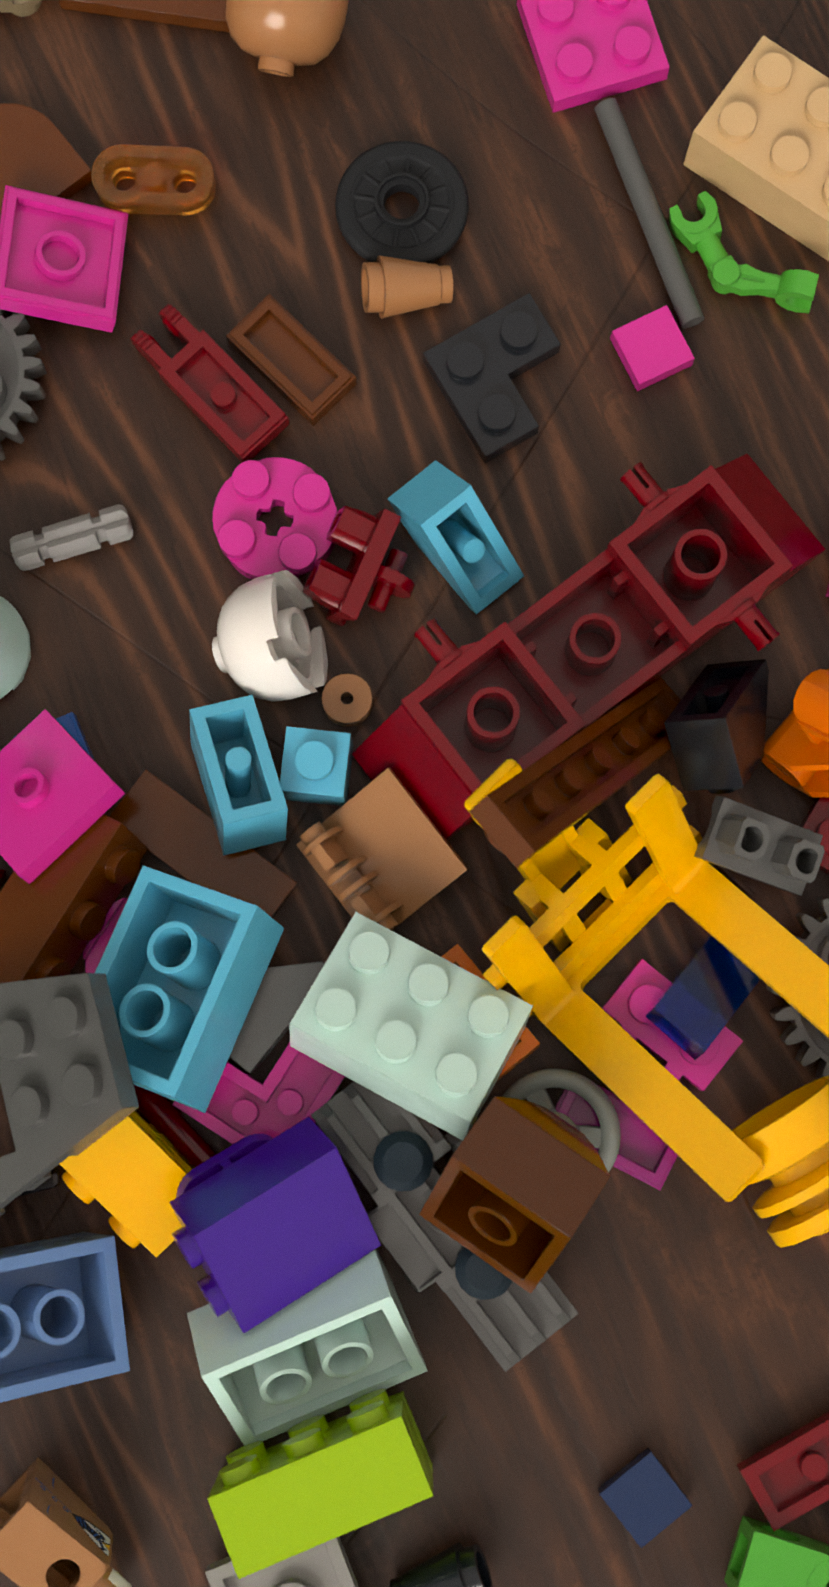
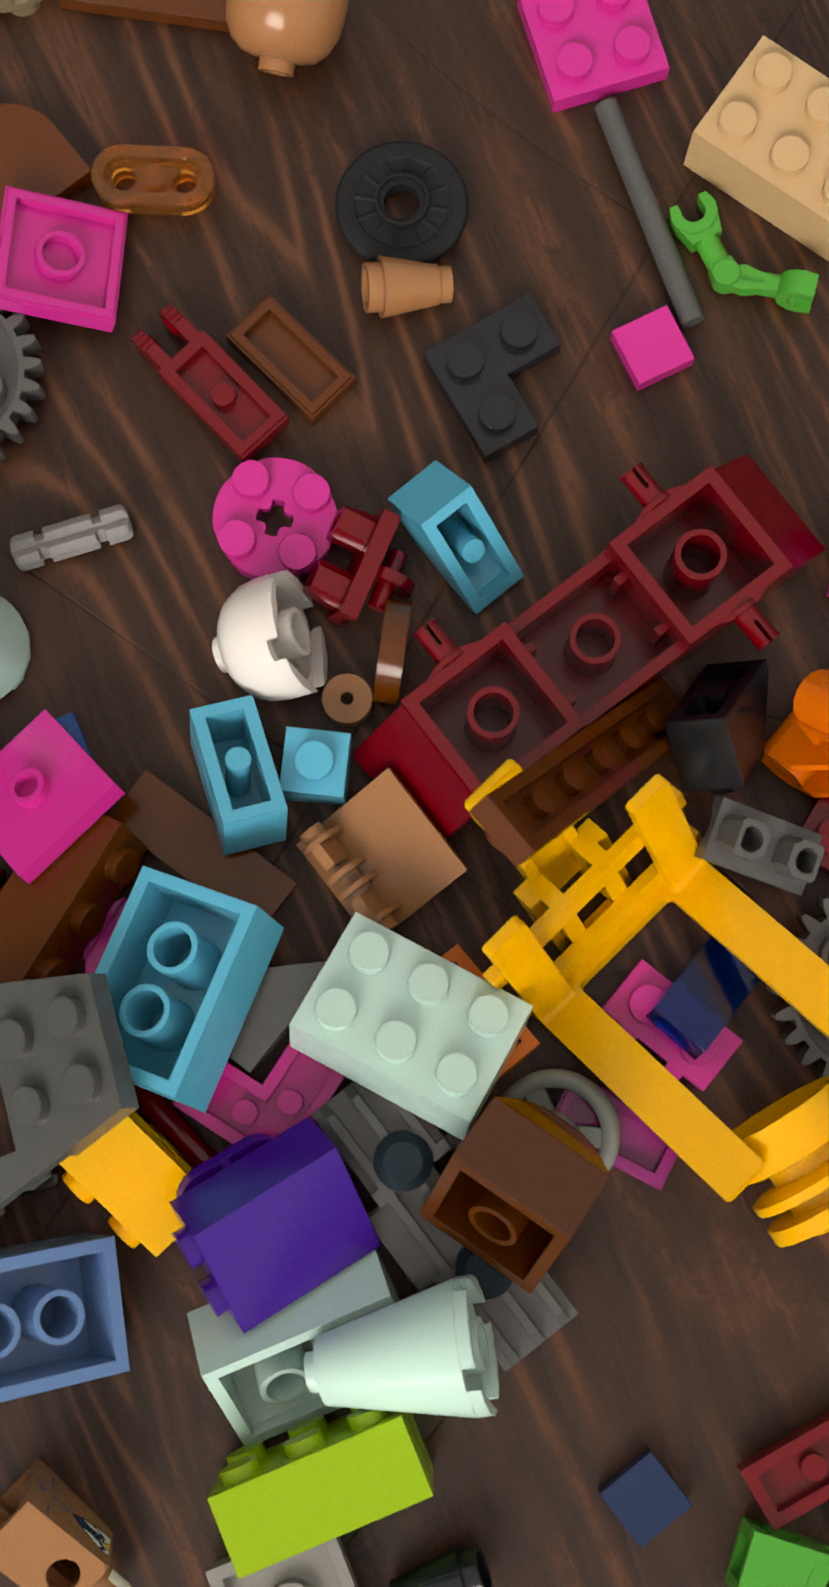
none -> light aqua cone [304,1274,499,1419]
none -> reddish brown piece [372,600,412,704]

